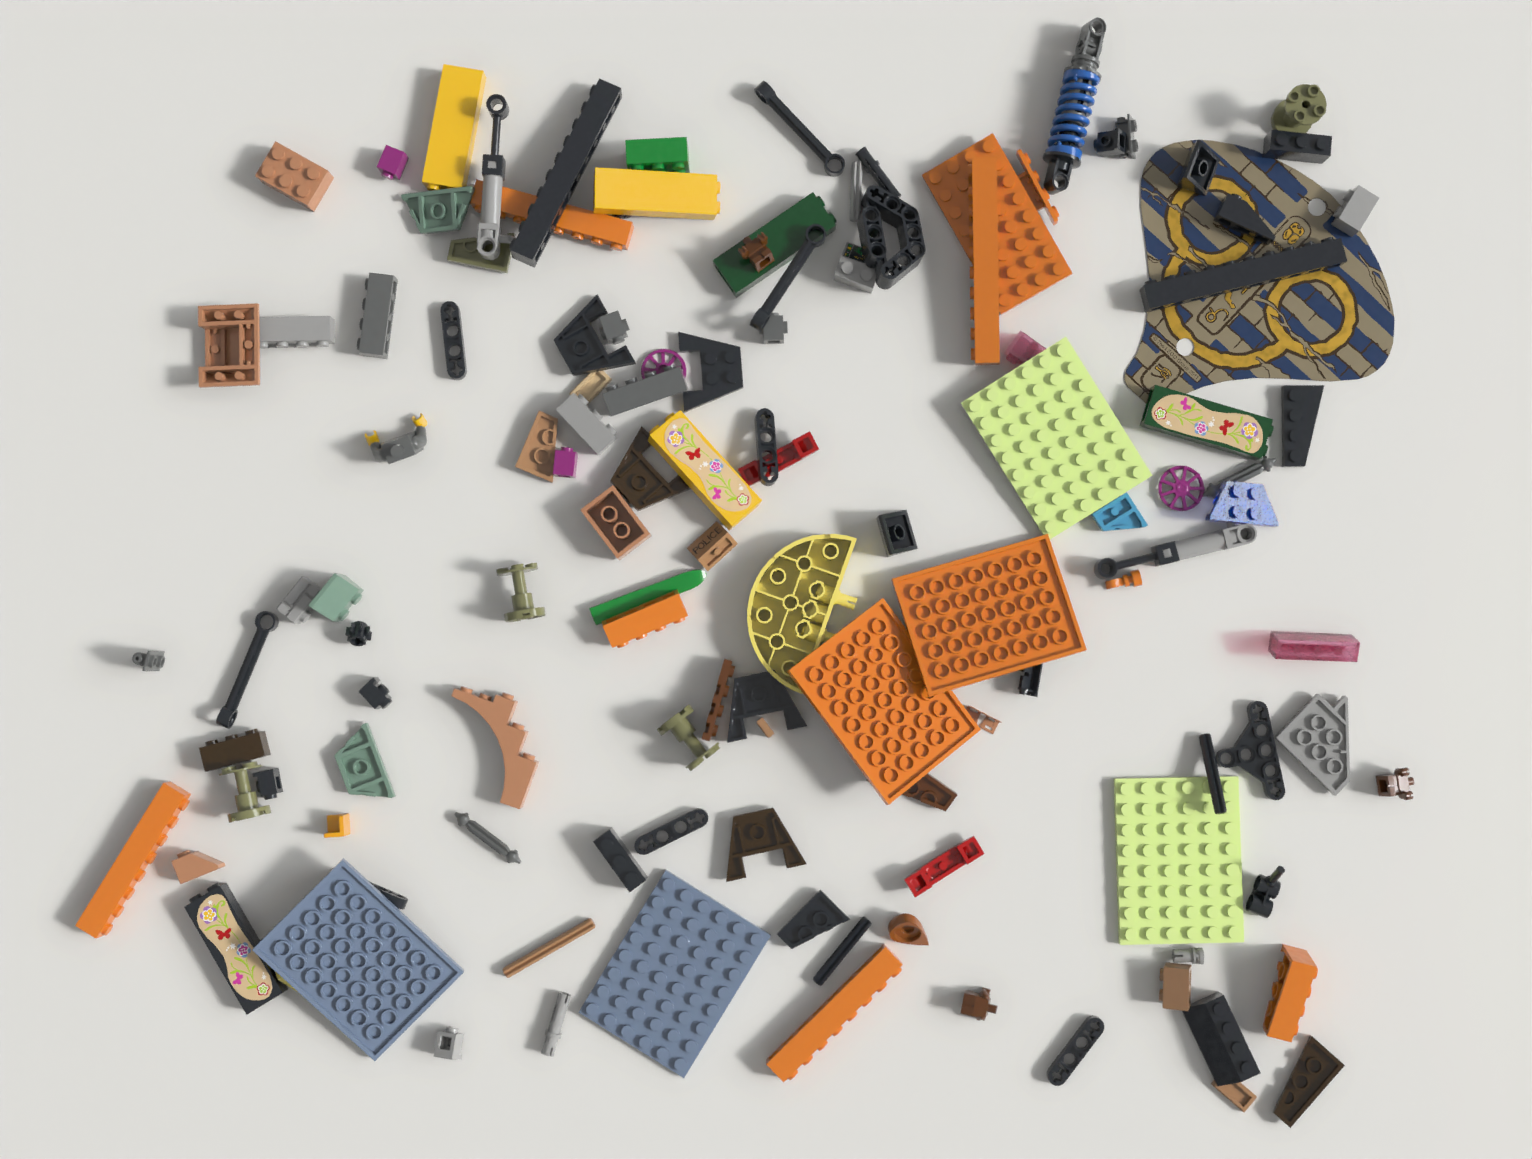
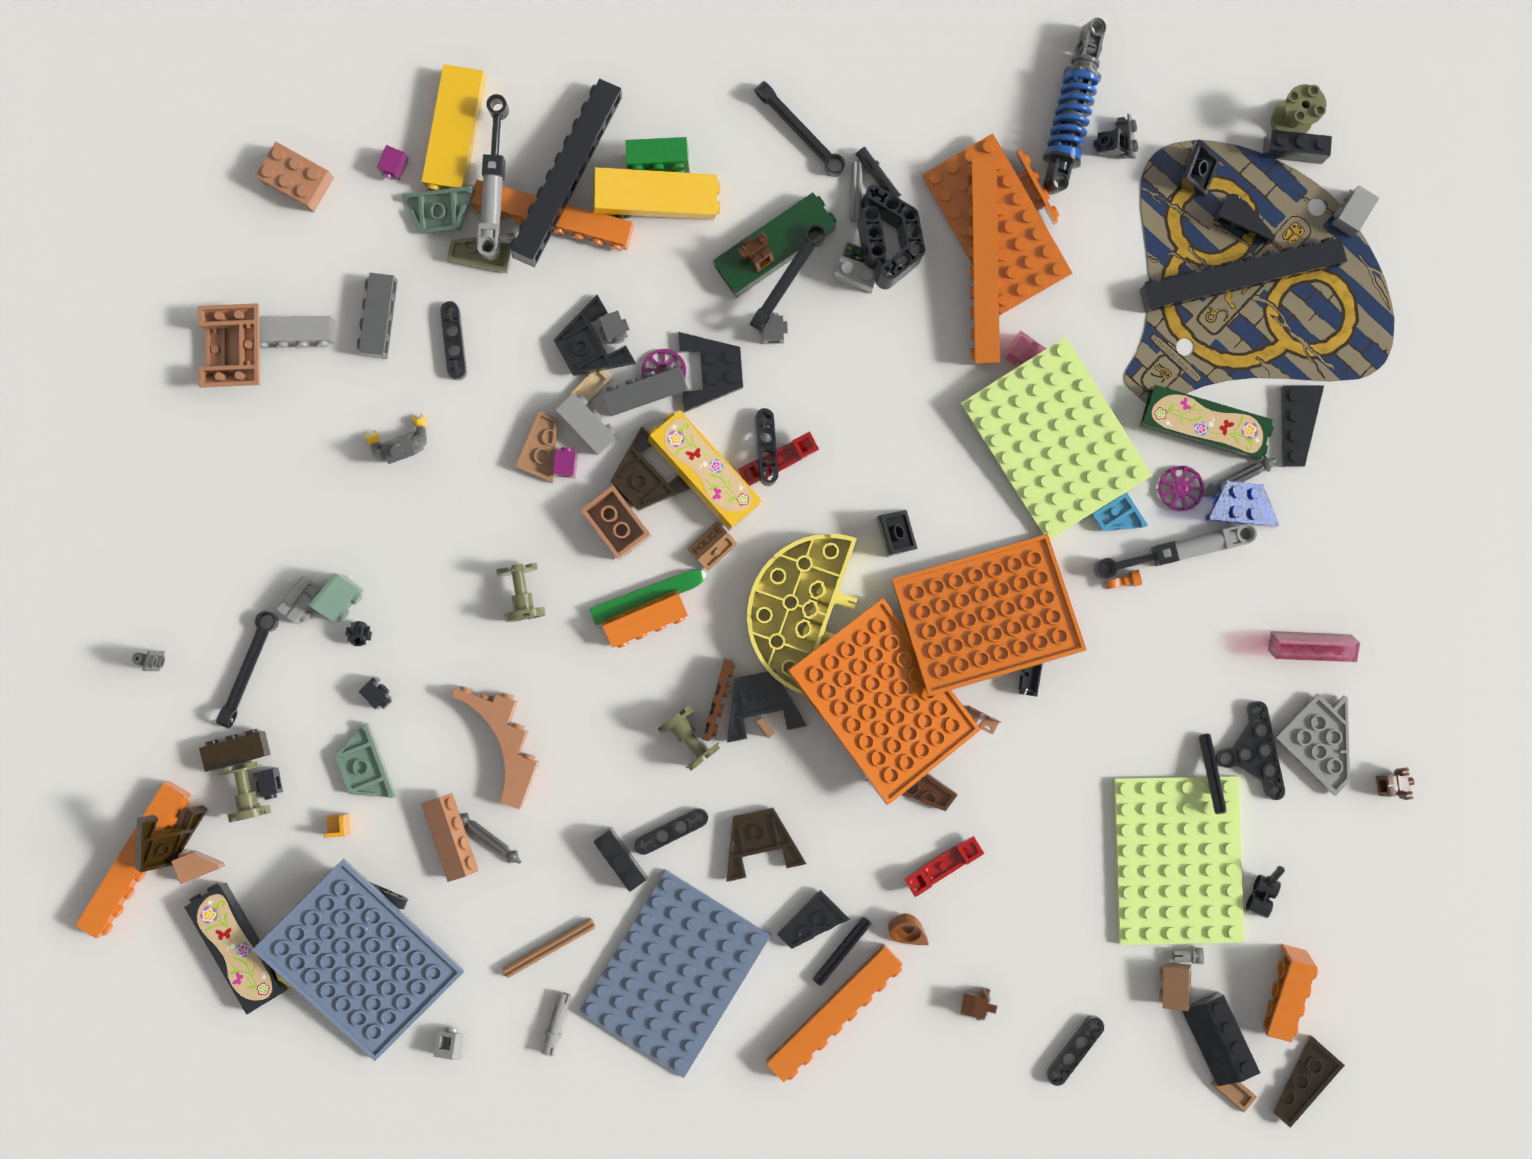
none -> dark brown wing [135,805,208,873]
none -> nougat brick [421,793,479,882]

